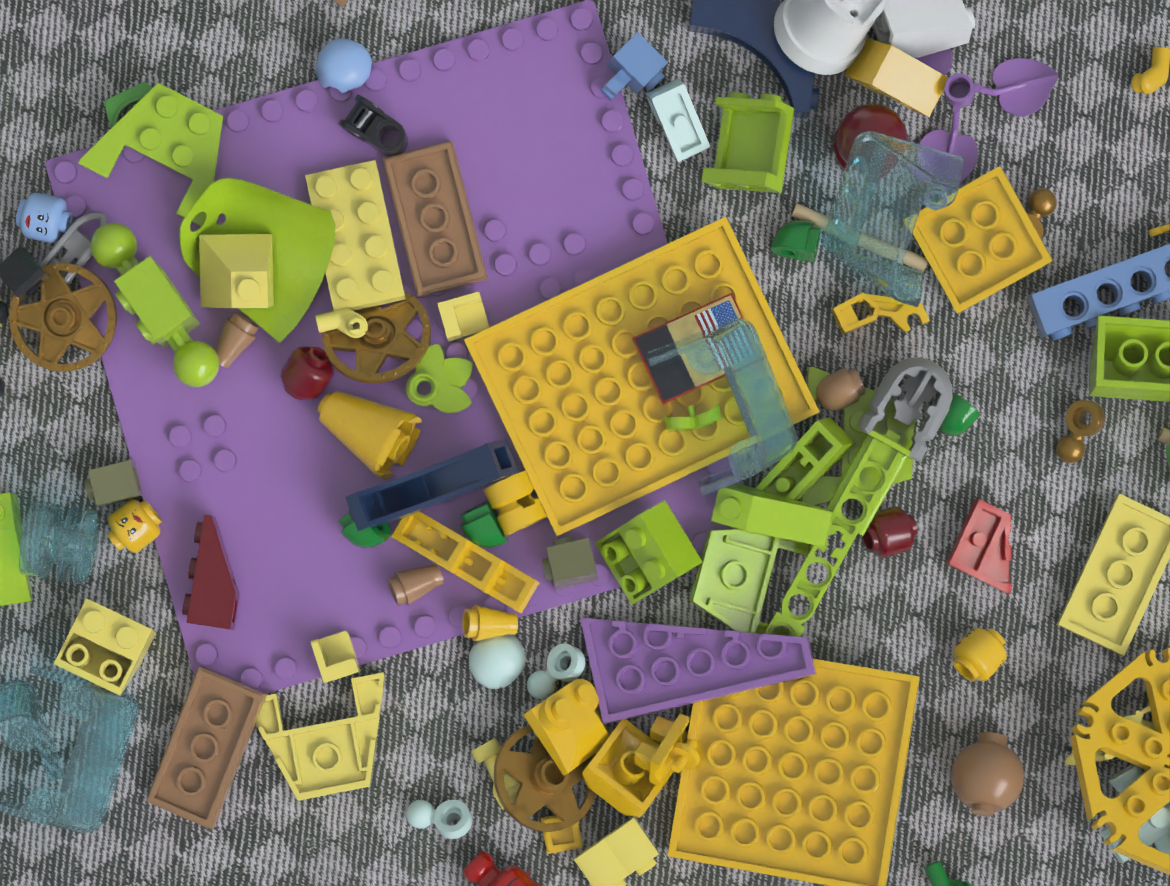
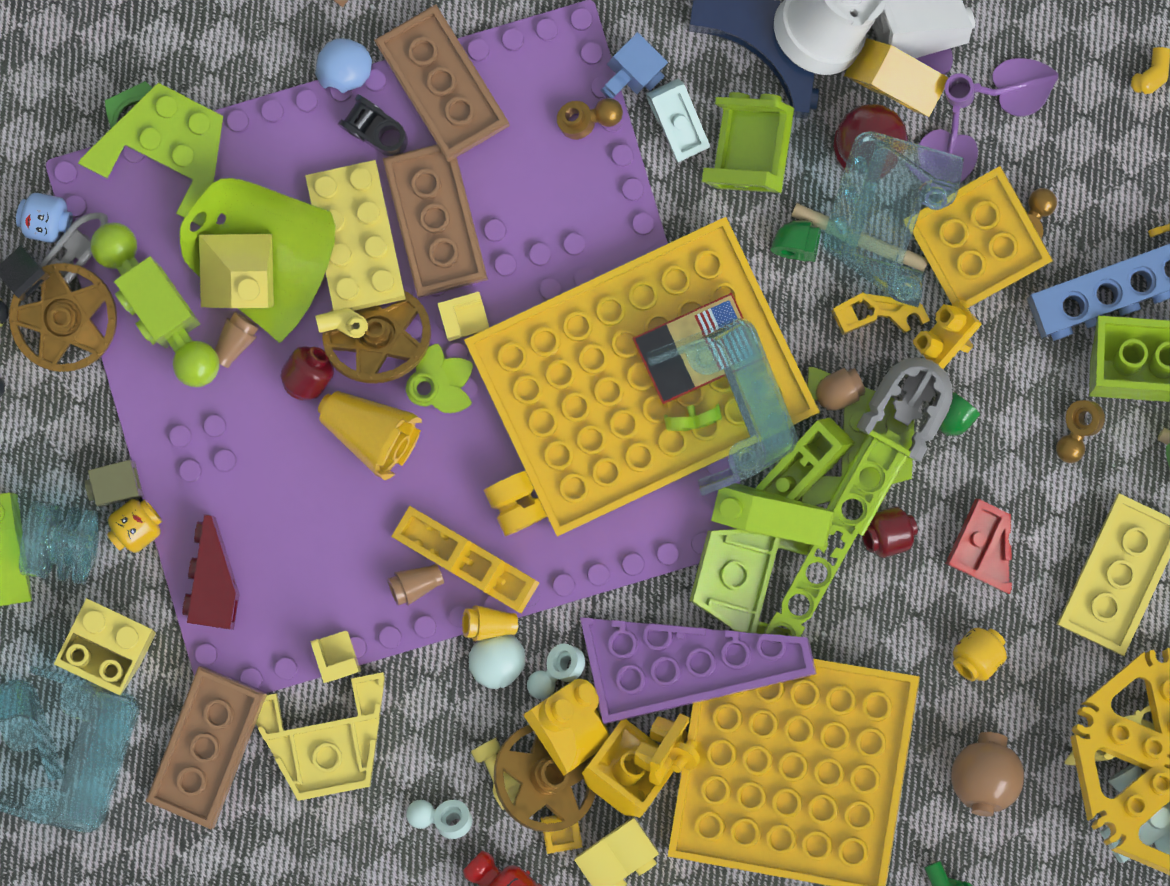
green piece [337,512,391,548] -> none
dark blue arch [345,439,519,531] -> none
green piece [460,500,509,548] -> none
olive brick [542,537,599,589] -> none
lime slope [595,500,703,605] -> none
none -> medium nougat tile [374,4,510,162]
none -> pearl gold plate [557,98,623,140]
none -> yellow hips [913,299,982,369]

